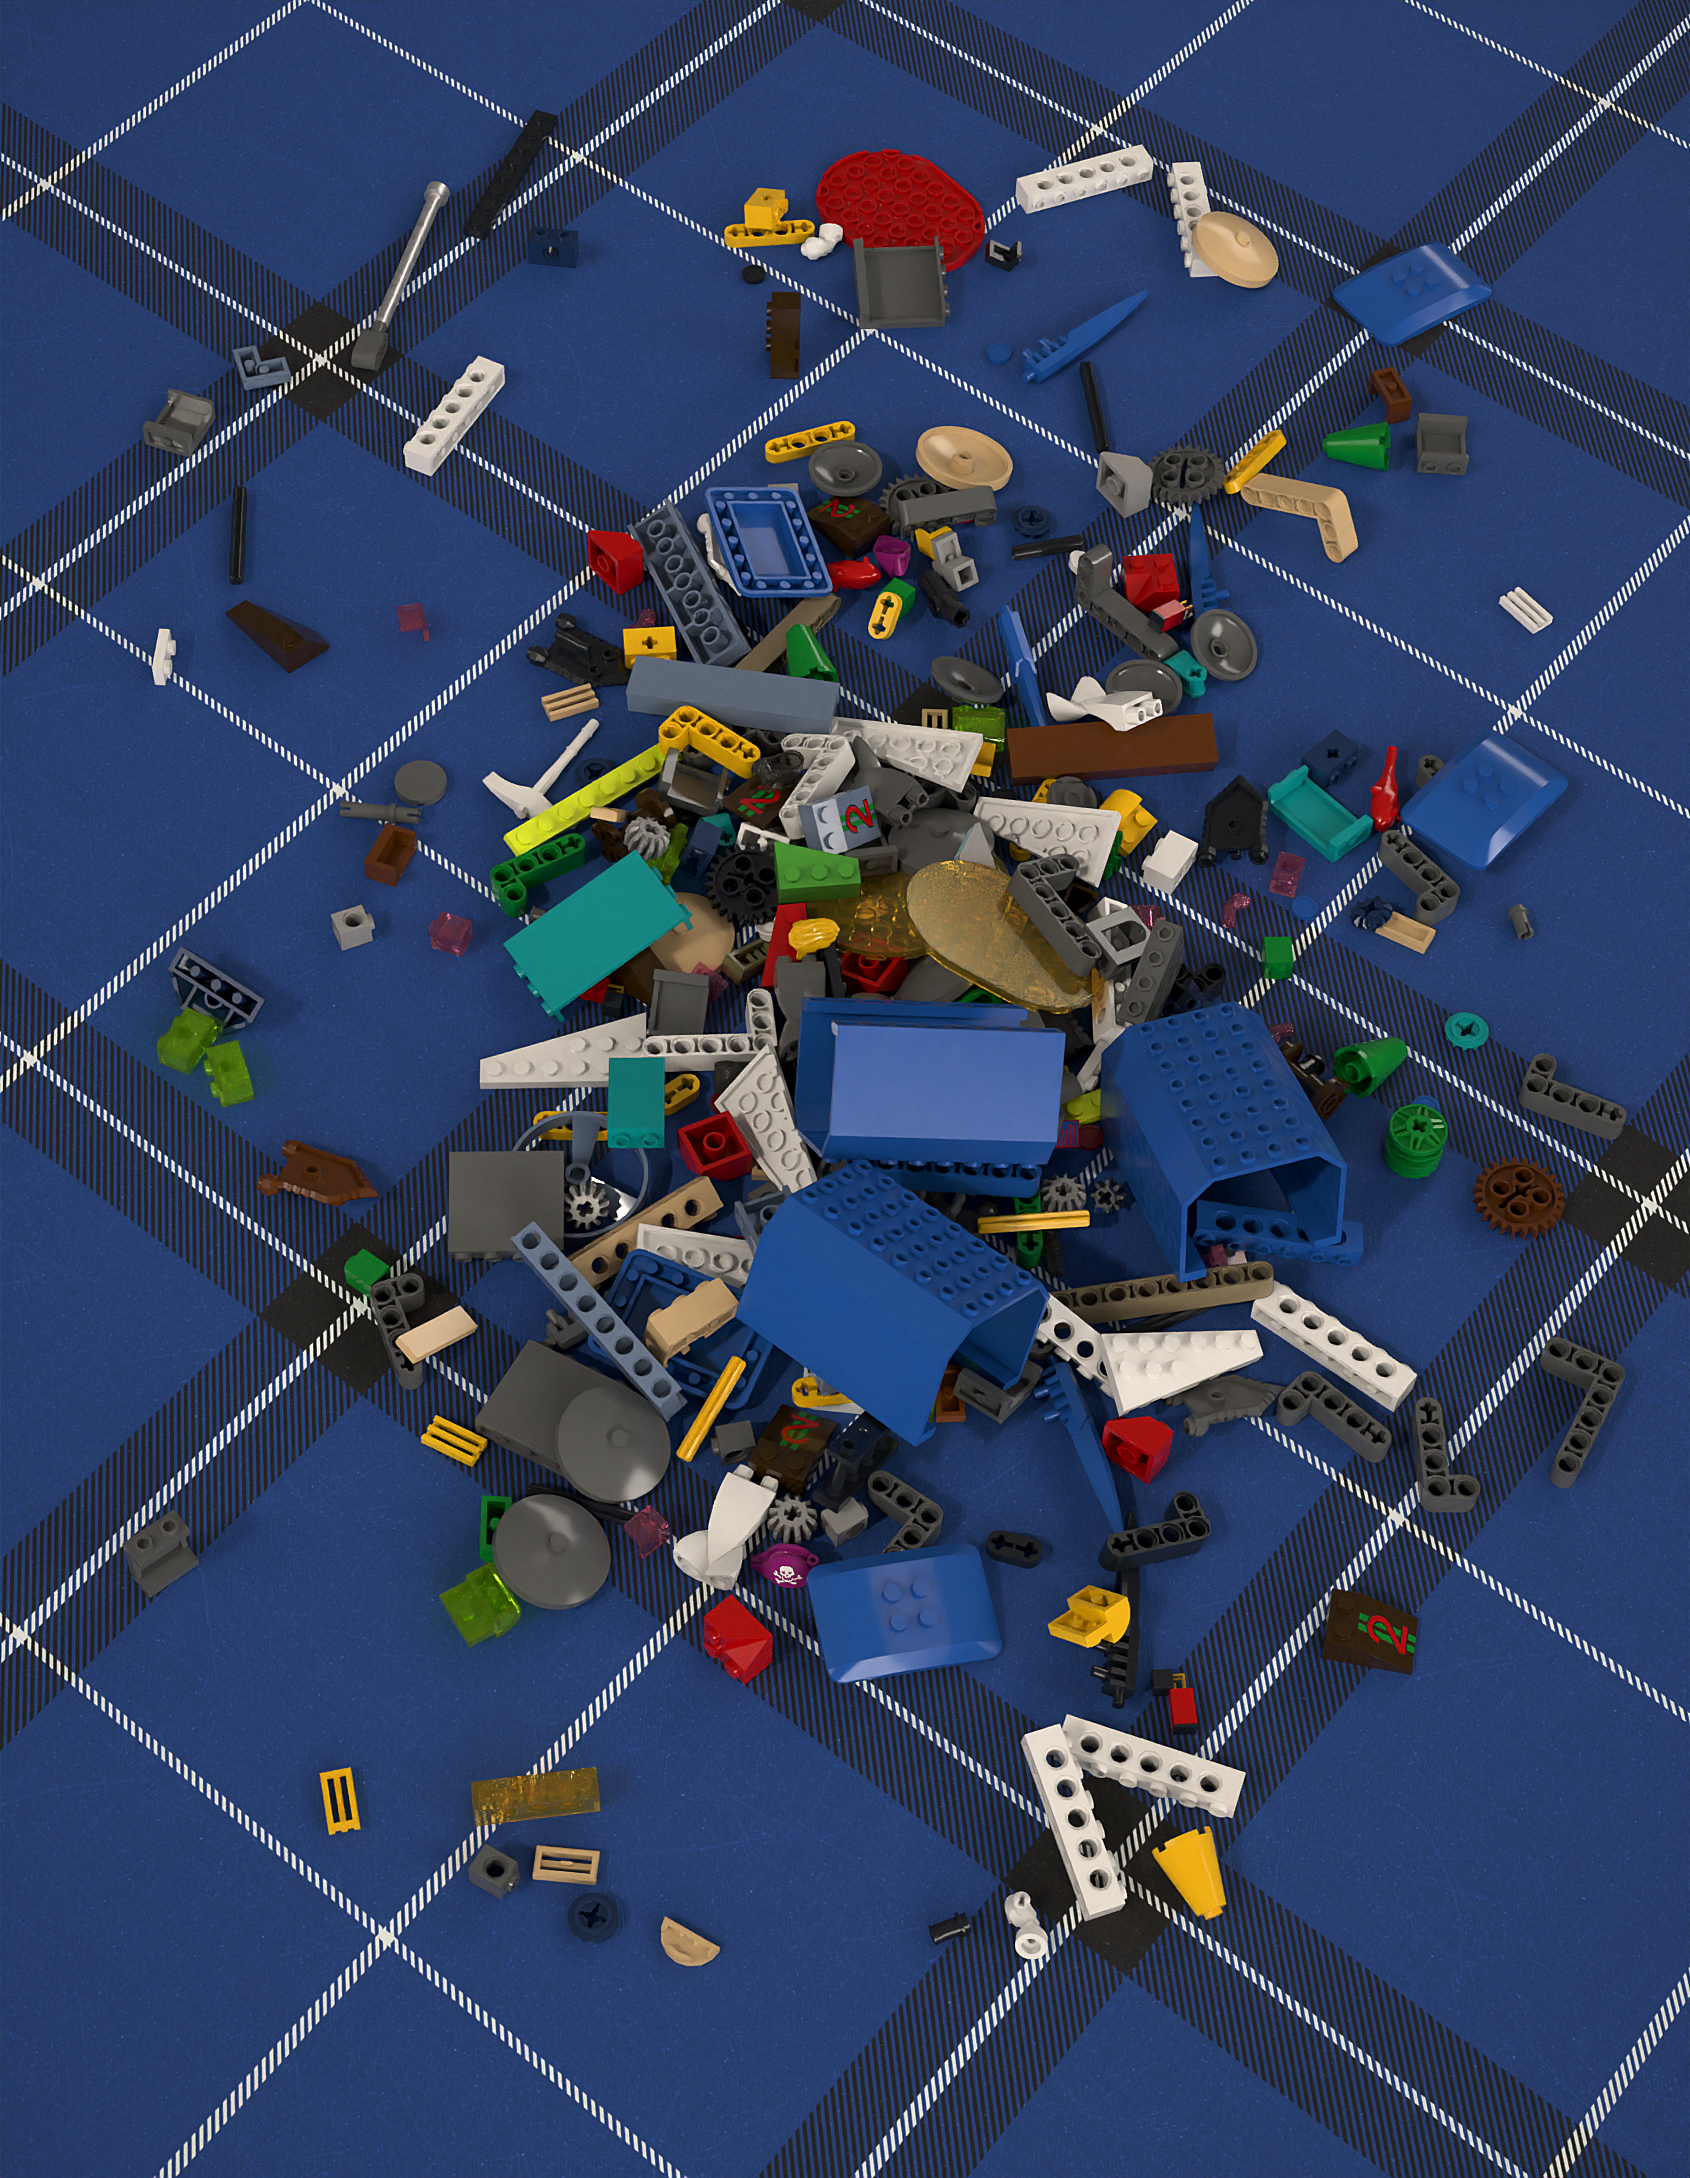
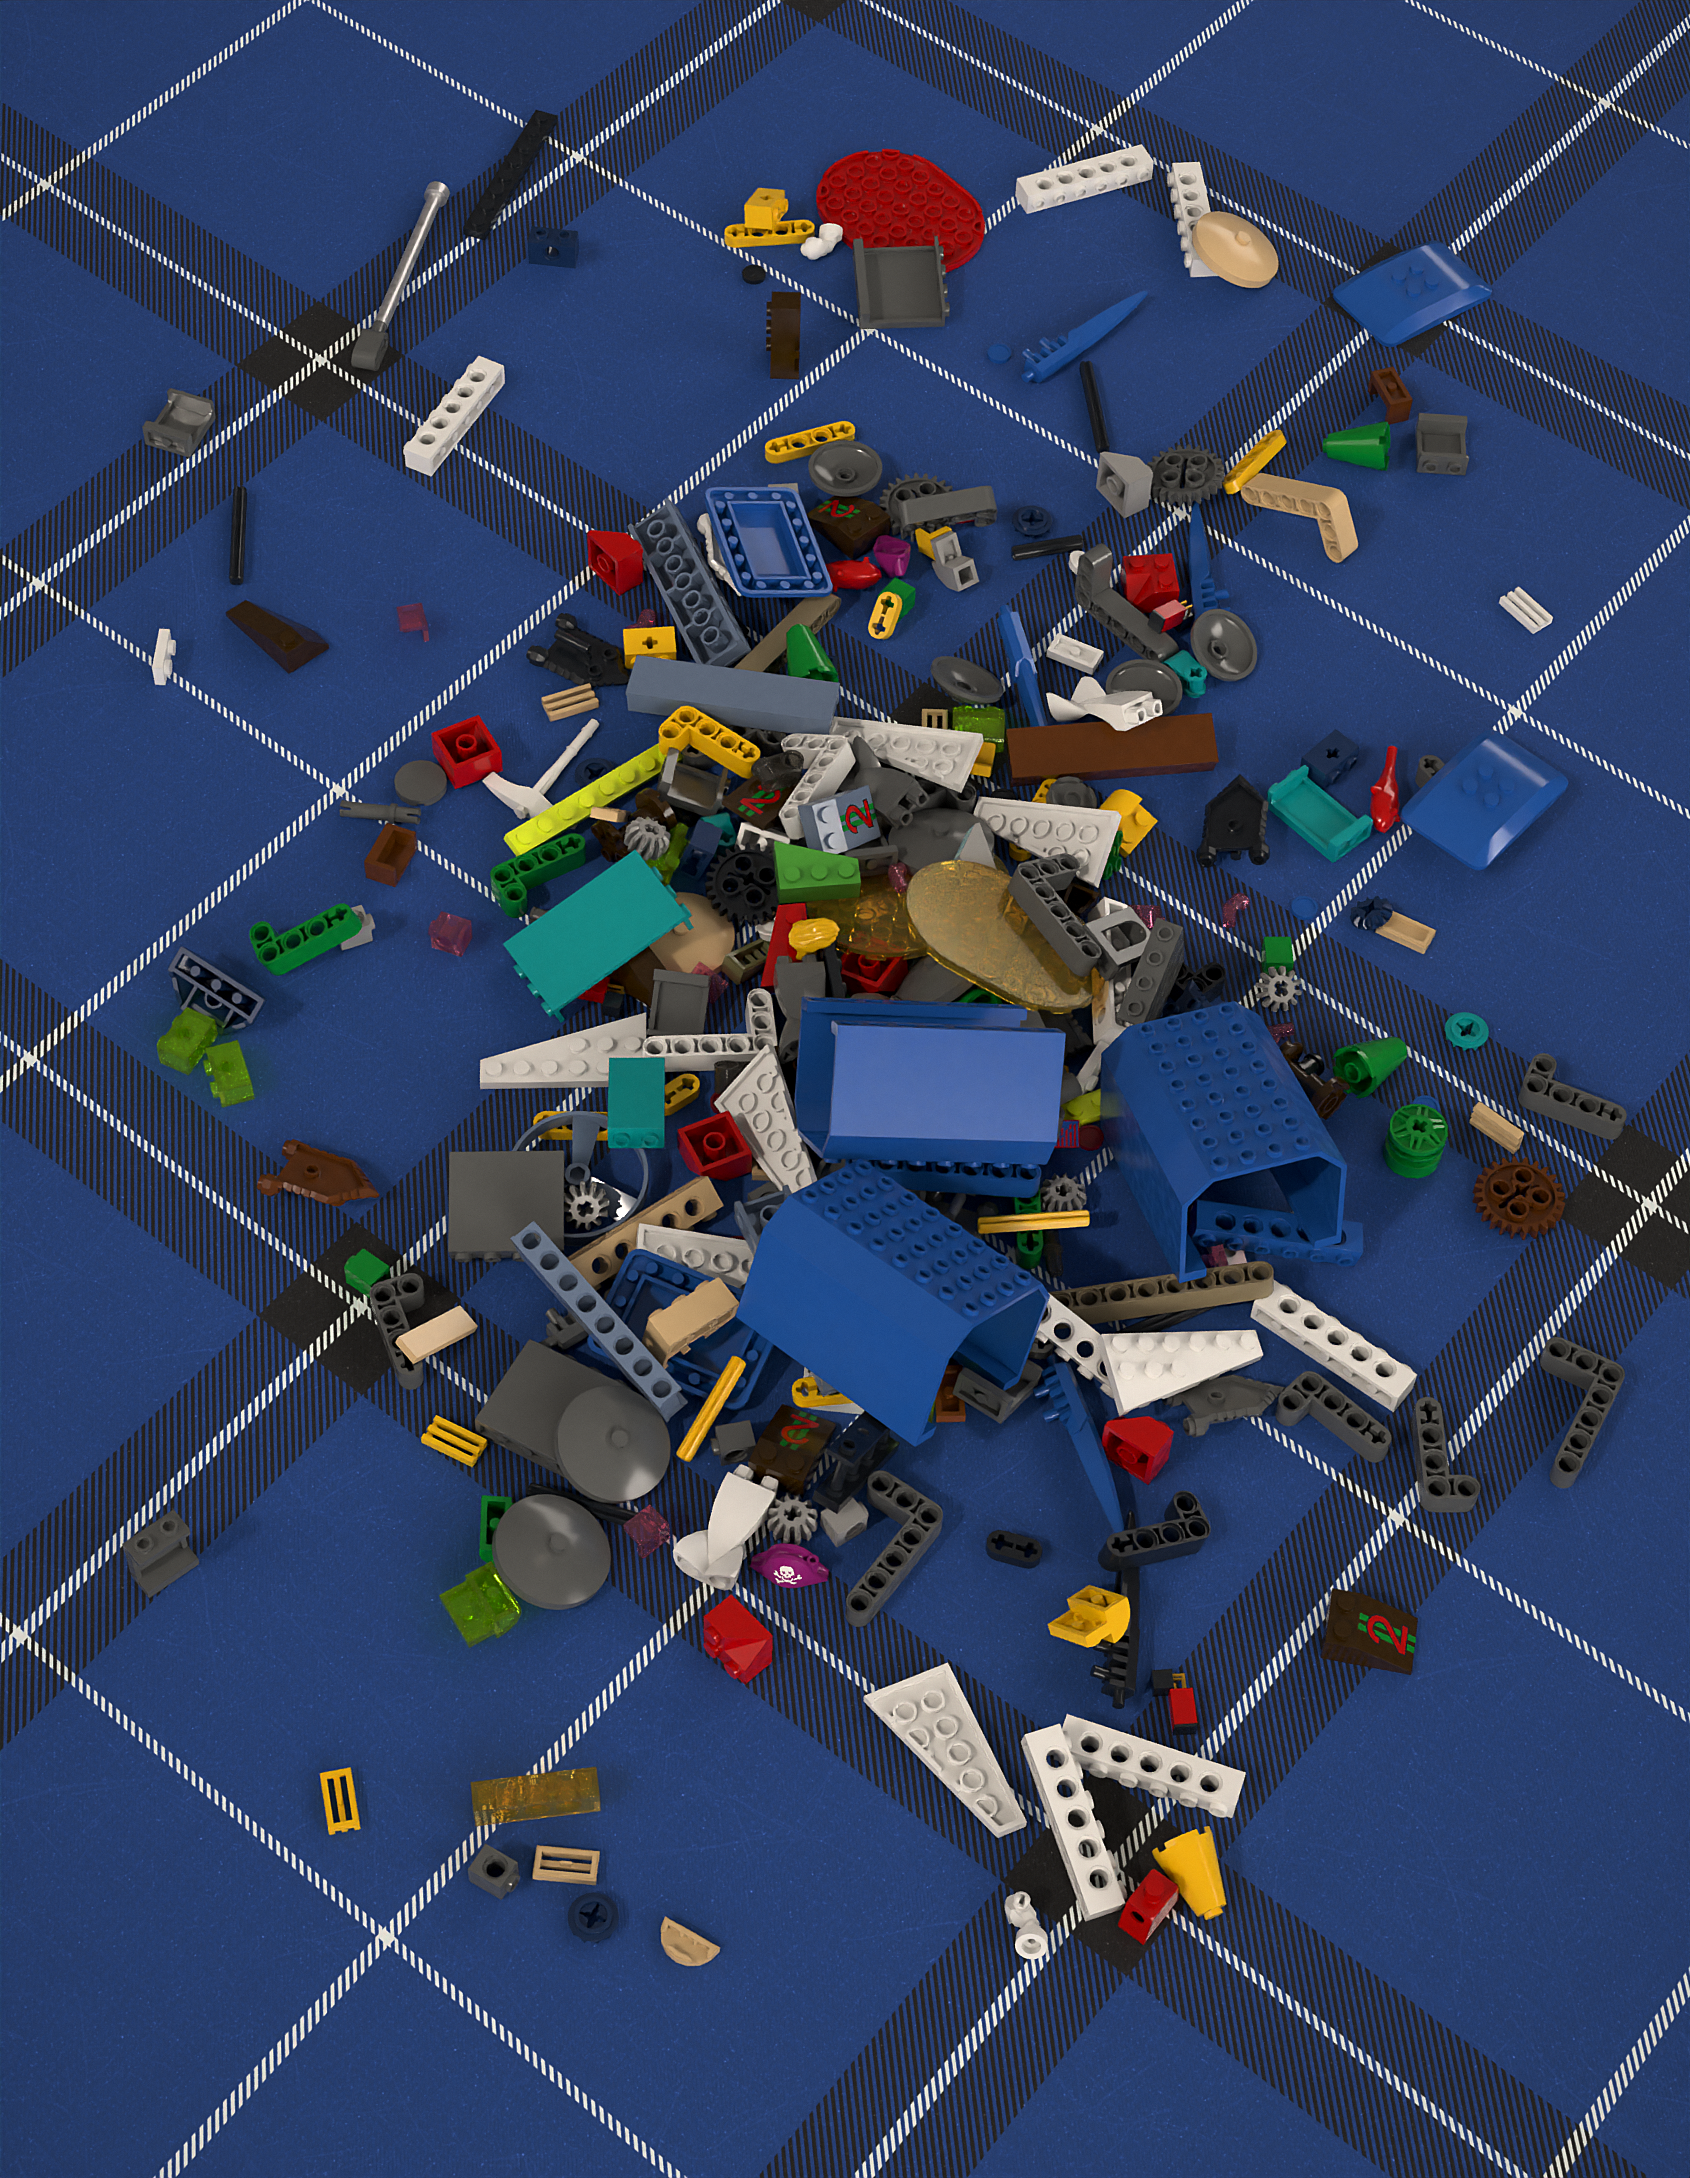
sand blue brick [232,345,292,391] -> none
blue wedge [806,1543,1002,1684] -> none
tan dish [916,426,1013,491] -> none
black piece [918,569,970,628] -> none
black pin [928,1912,971,1946] -> none
black bracket [985,239,1023,272] -> none
dark grey gear [1090,1177,1128,1214] -> none
white brick [1142,830,1198,895] -> none
clear pink brick [1269,851,1306,898] -> none
dark grey beam [1377,830,1460,927] -> none
dark grey pin [1508,904,1534,940] -> none
none -> green beam [249,903,362,976]
none -> red slope [431,715,503,789]
none -> white wing [863,1663,1027,1838]
none -> clear pink arm [888,863,909,894]
none -> white plate [1046,633,1104,675]
none -> red torso [1118,1869,1179,1945]
none -> light grey gear [1255,966,1302,1012]
none -> tan tile [1469,1102,1524,1154]

